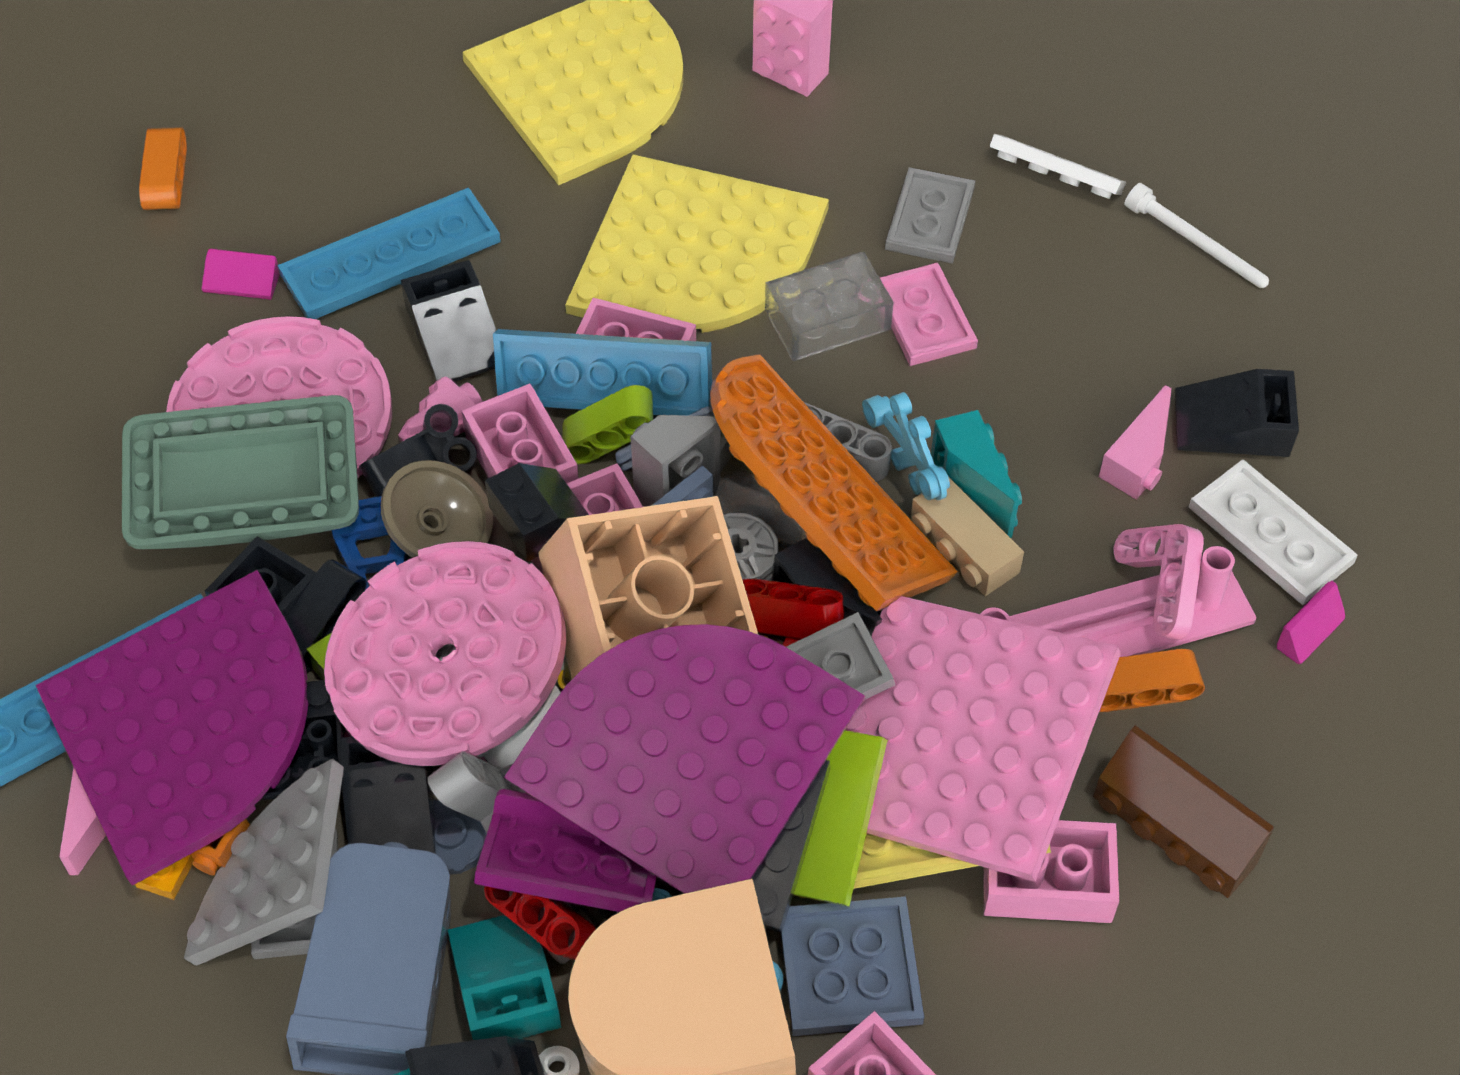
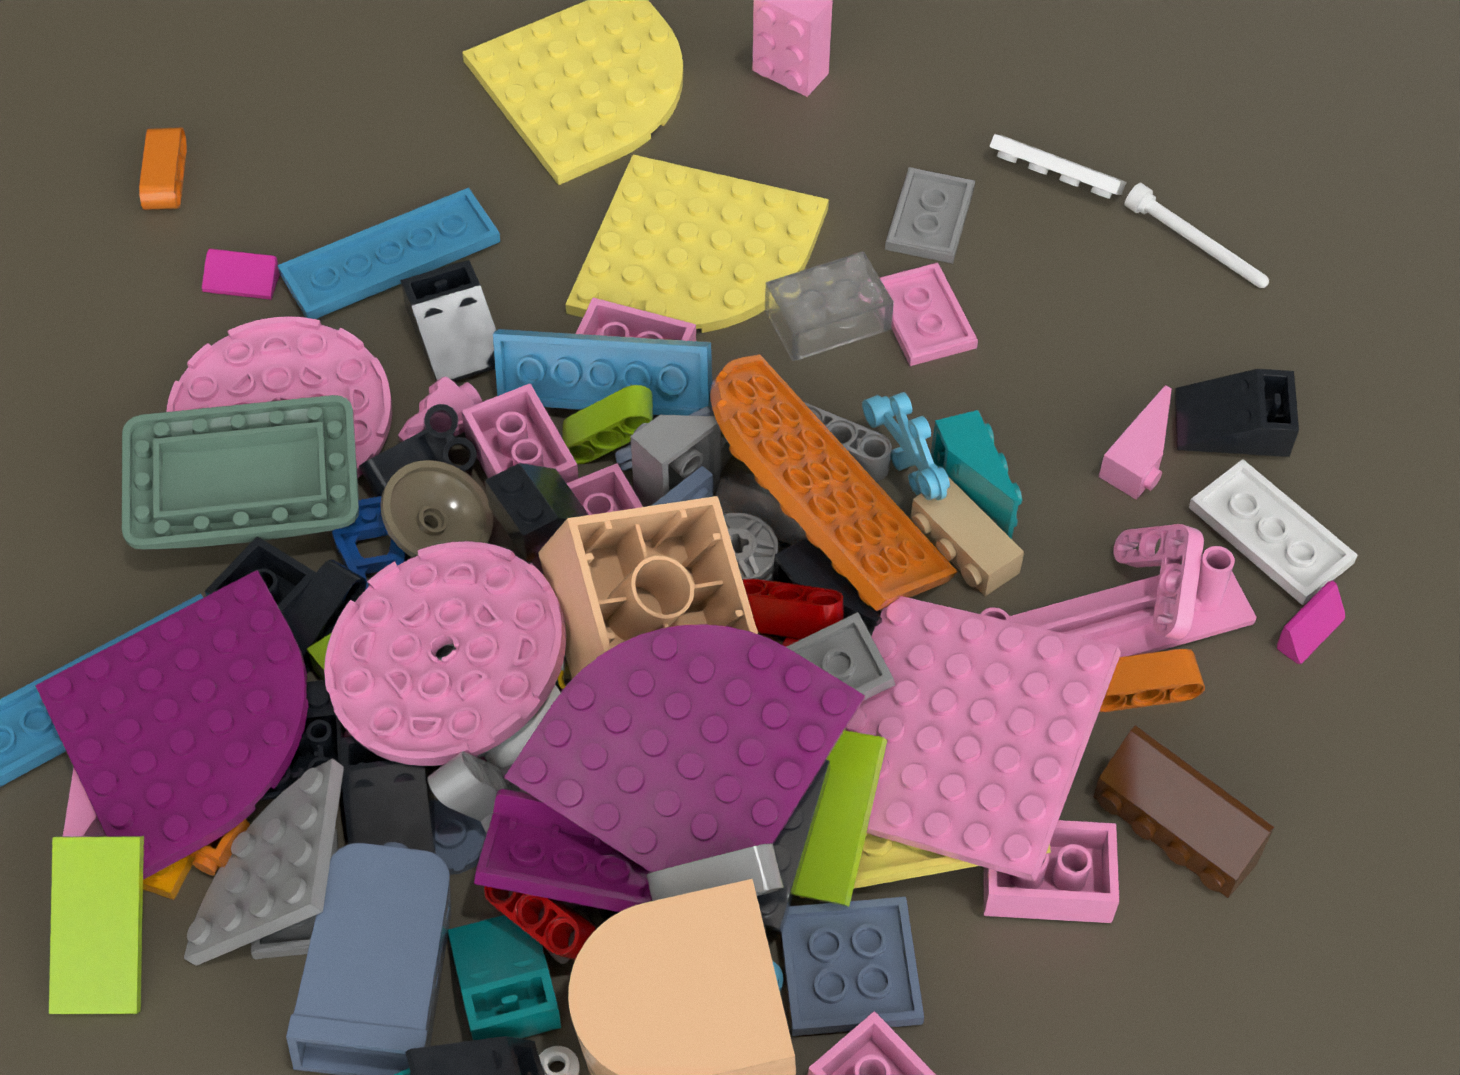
none -> lime tile [49,836,144,1014]
none -> light grey beam [647,843,783,901]

